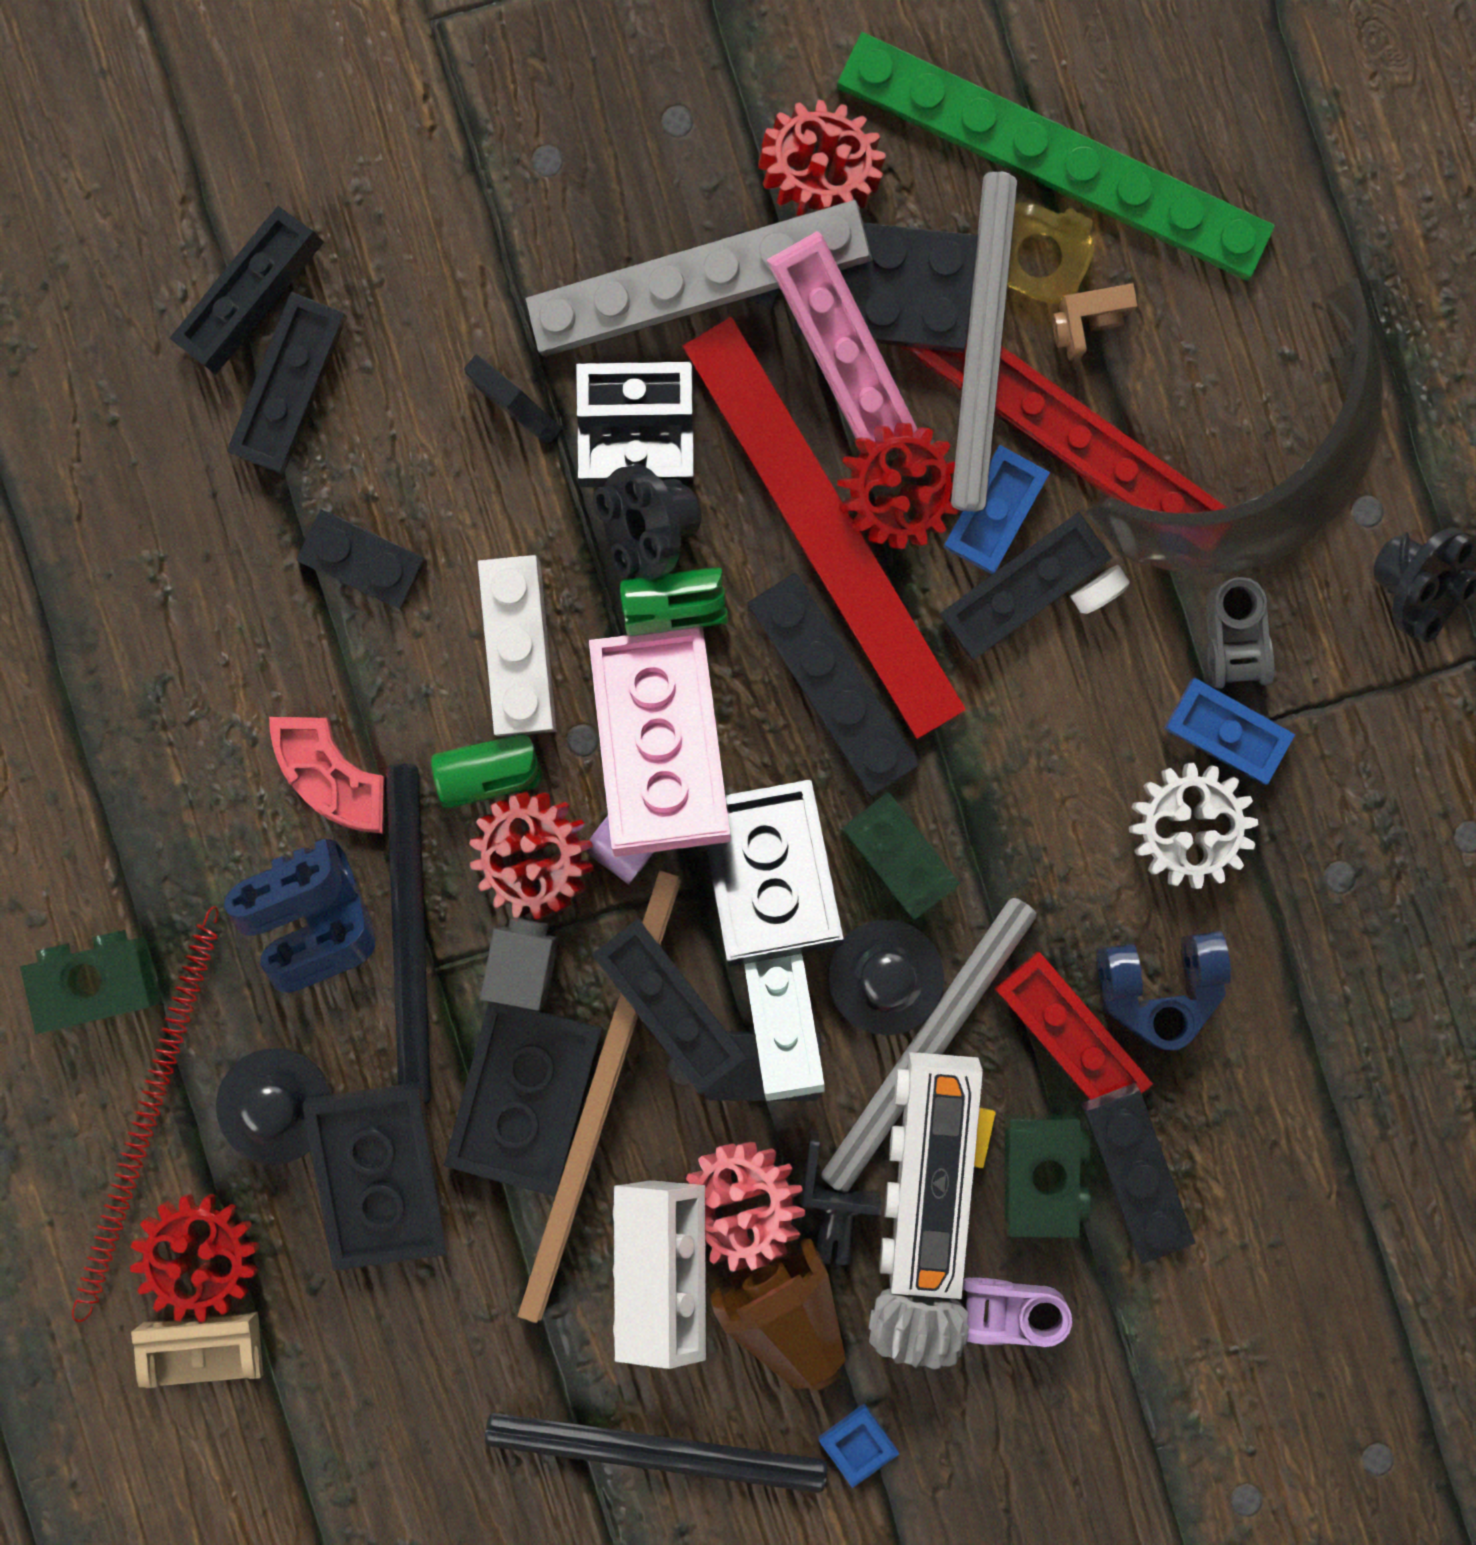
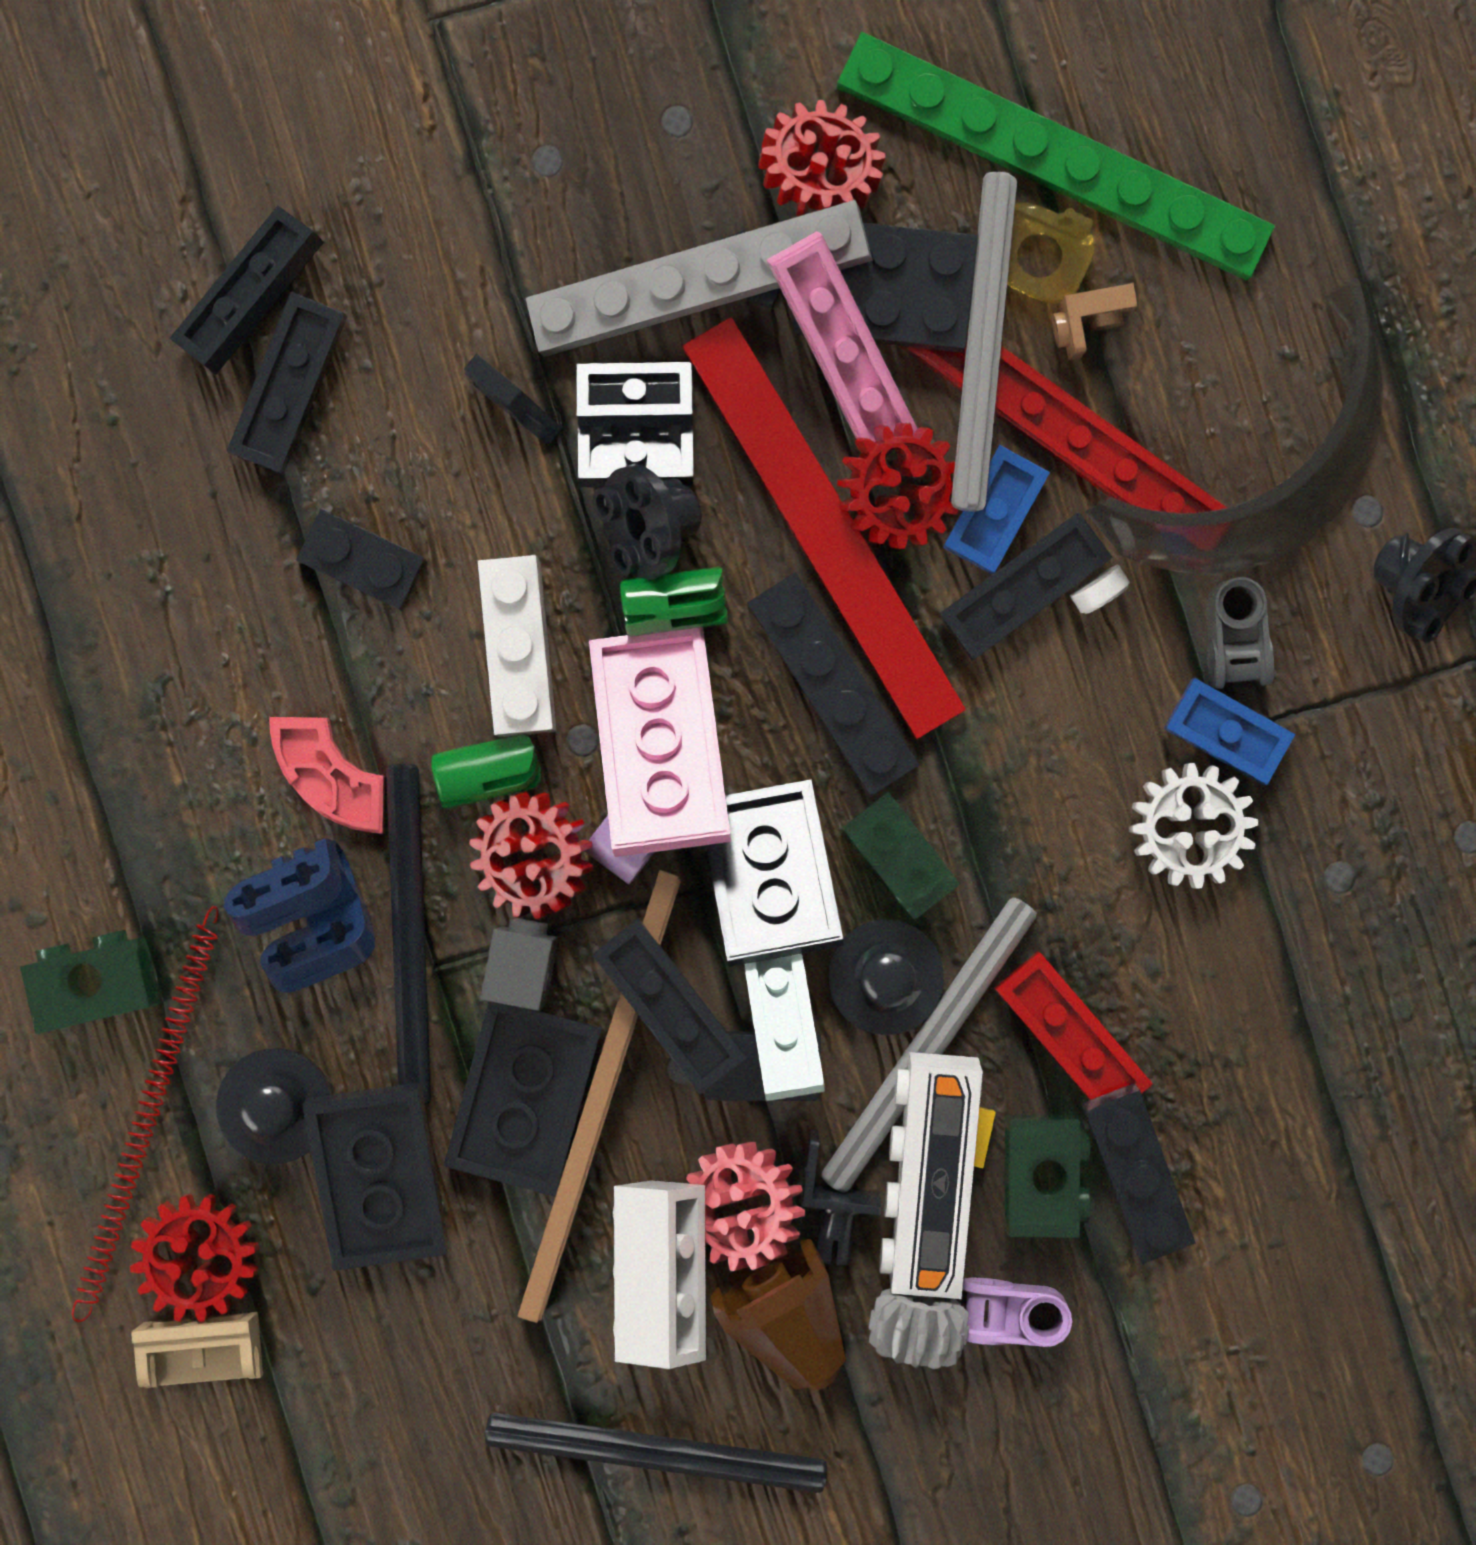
blue tile [818,1403,899,1488] -> none
dark blue piece [1096,931,1231,1050] -> none

